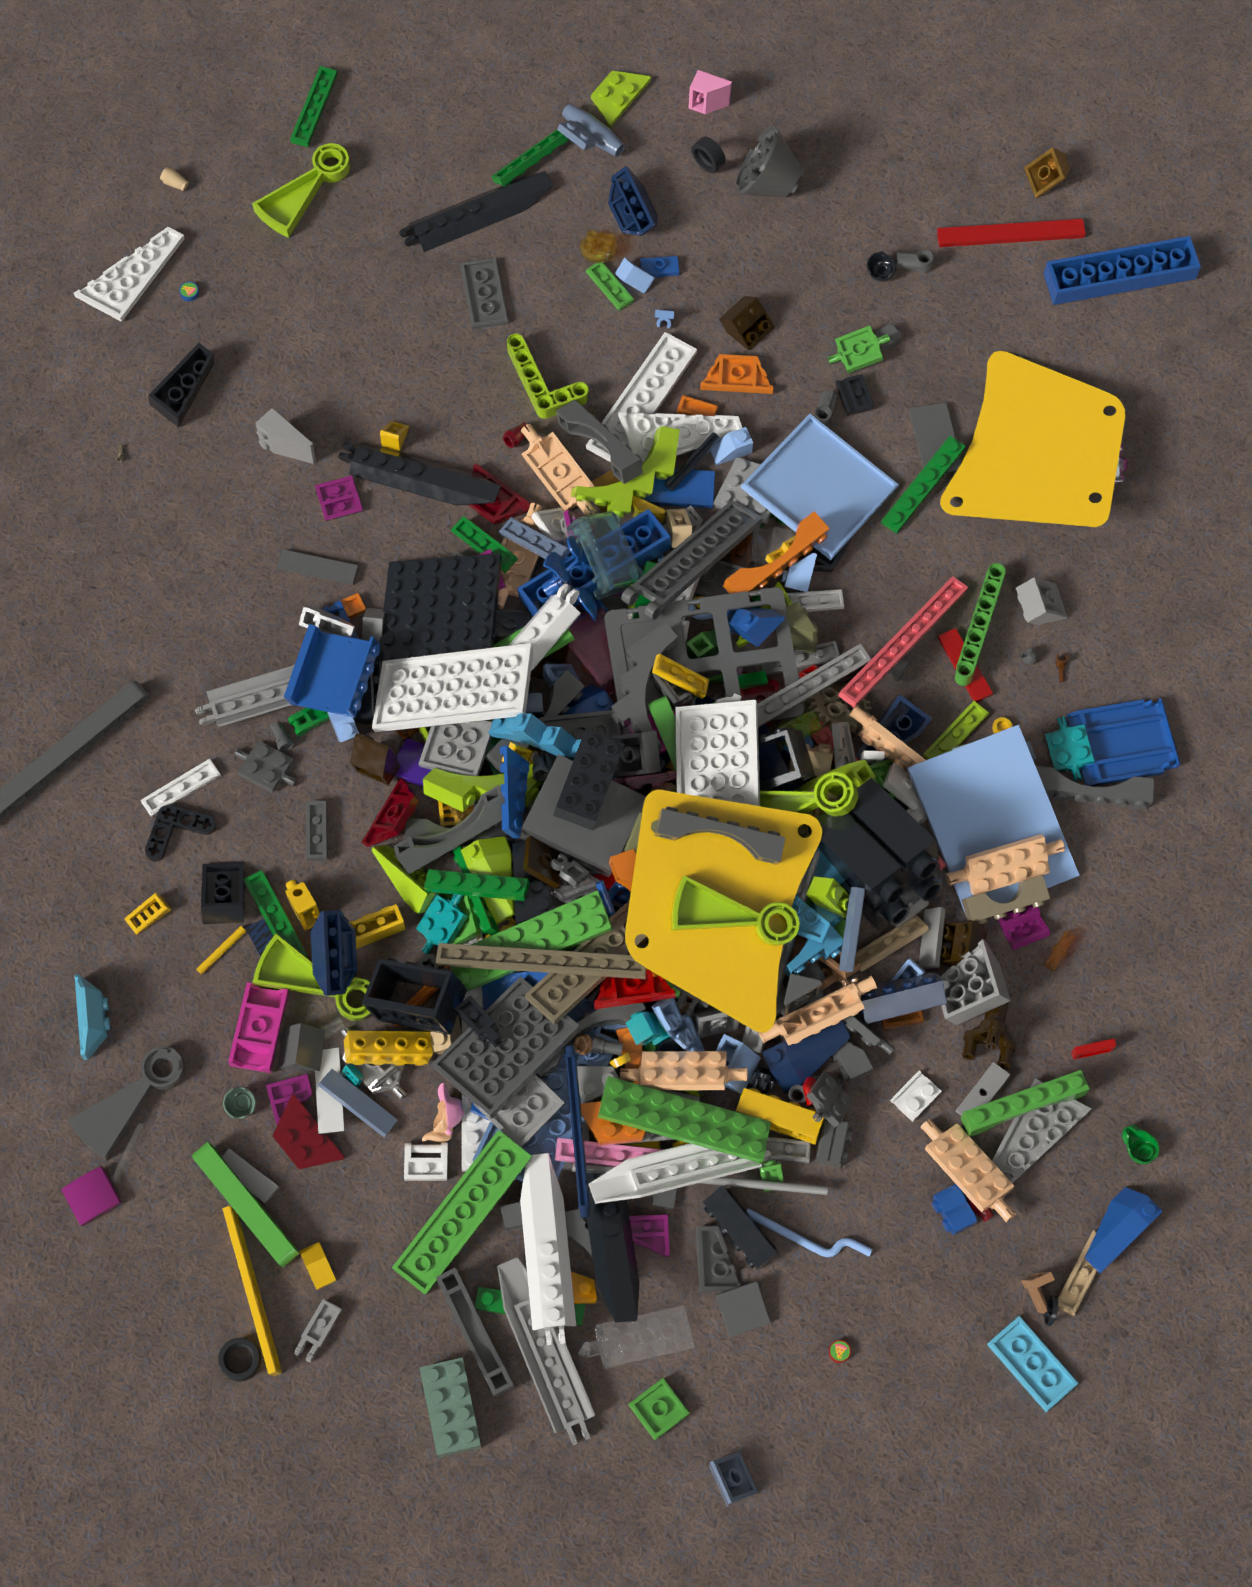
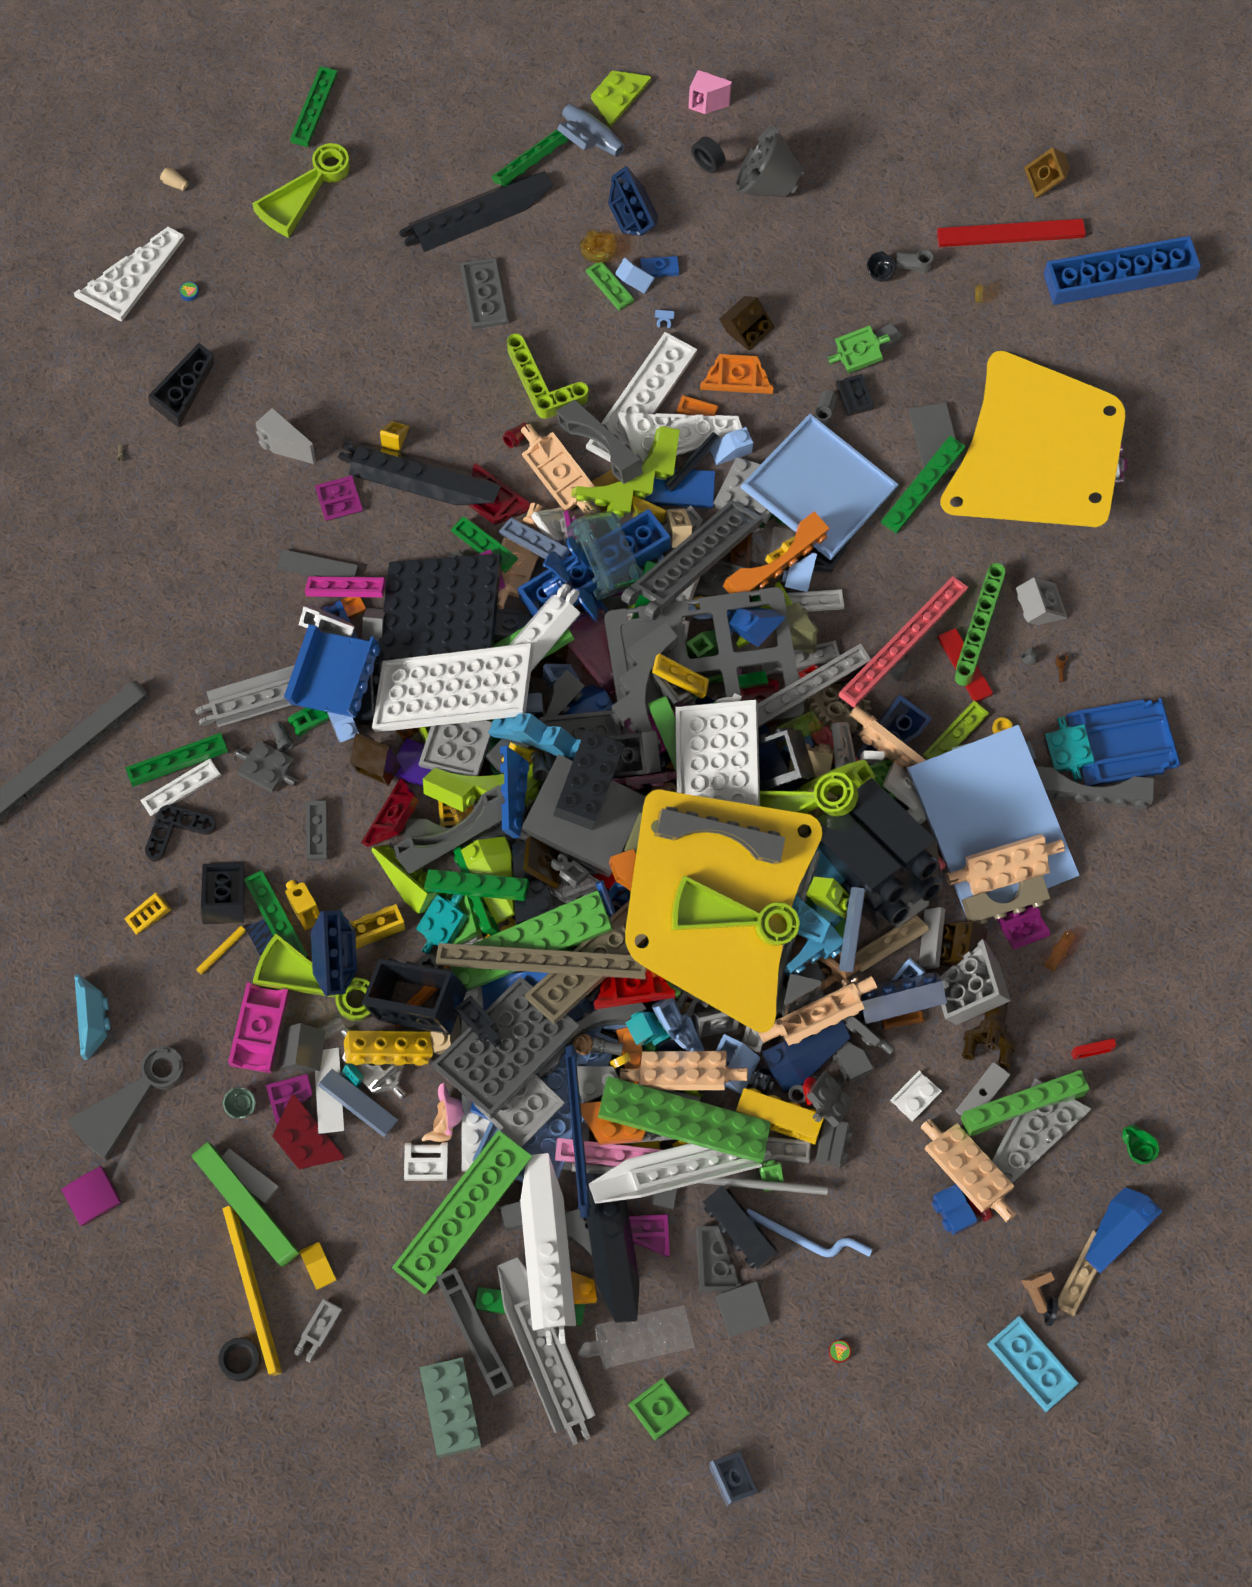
none -> green plate [125,732,228,787]
none -> dark pink plate [305,577,386,598]
none -> clear yellow tile [975,284,983,303]

